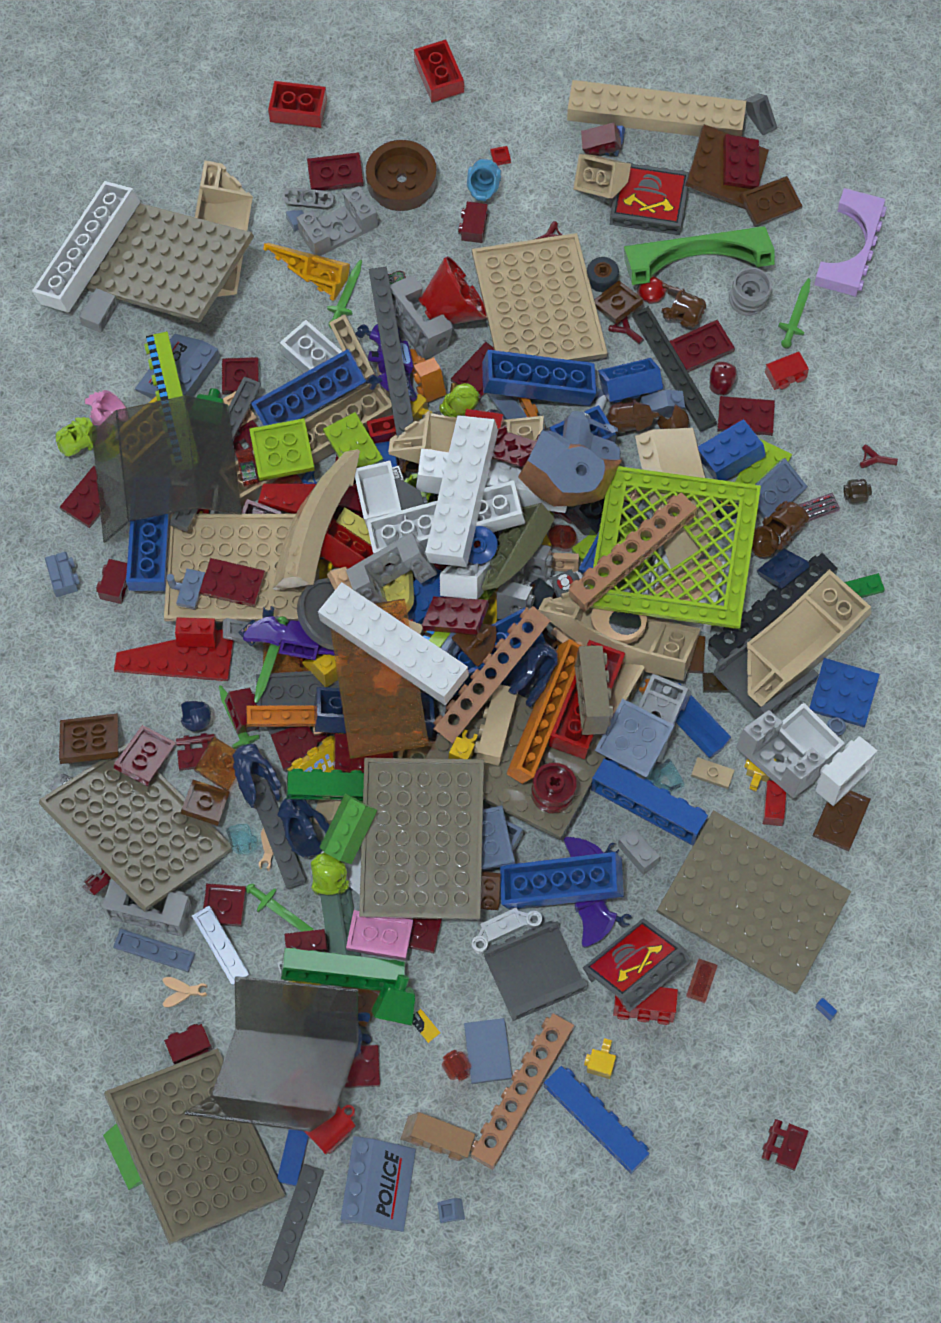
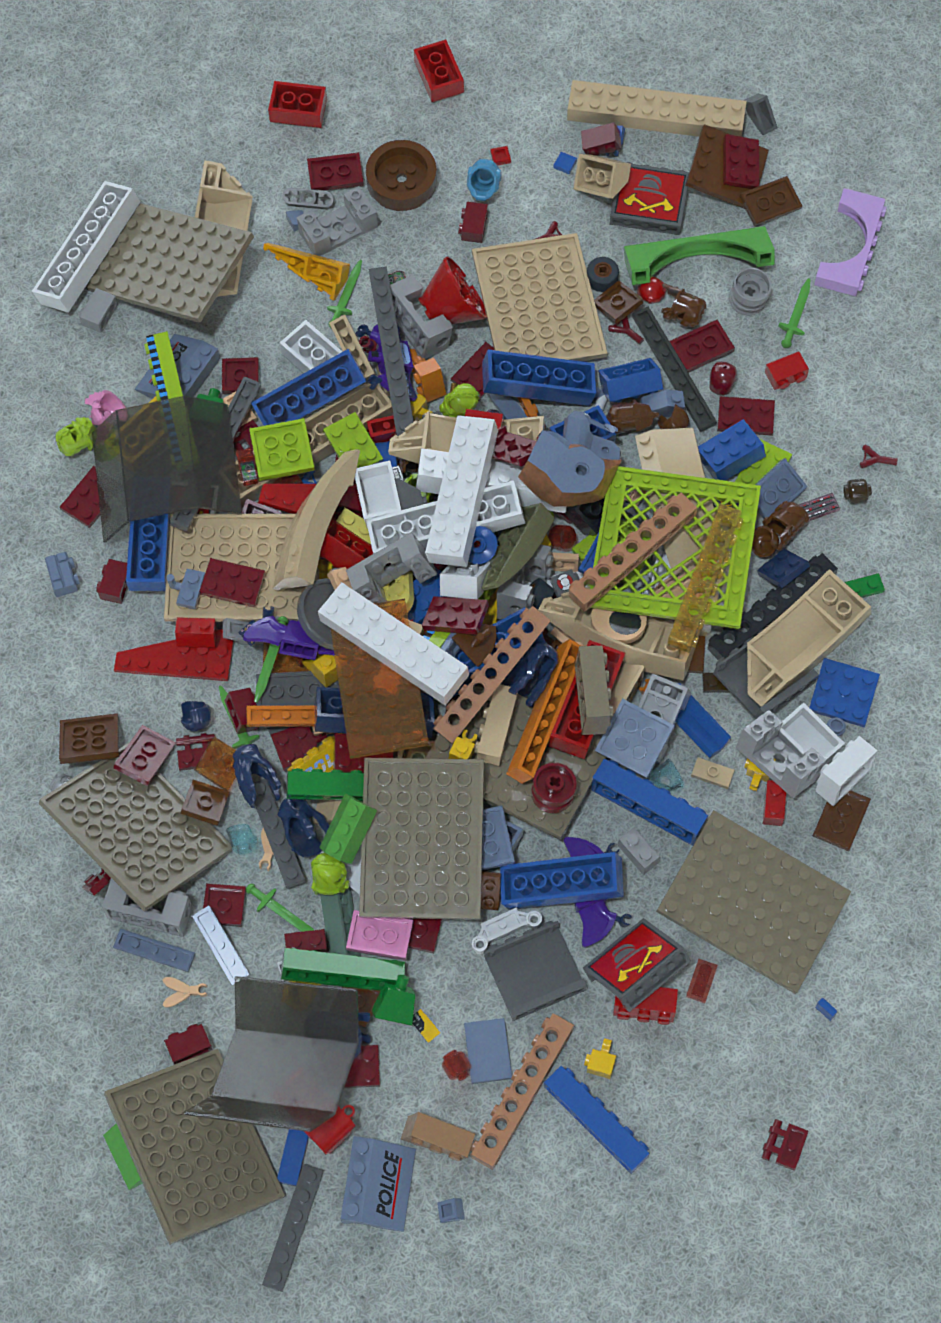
none -> dark red pin [359,336,377,353]
none -> blue tile [553,152,577,174]
none -> clear yellow brick [668,504,743,653]

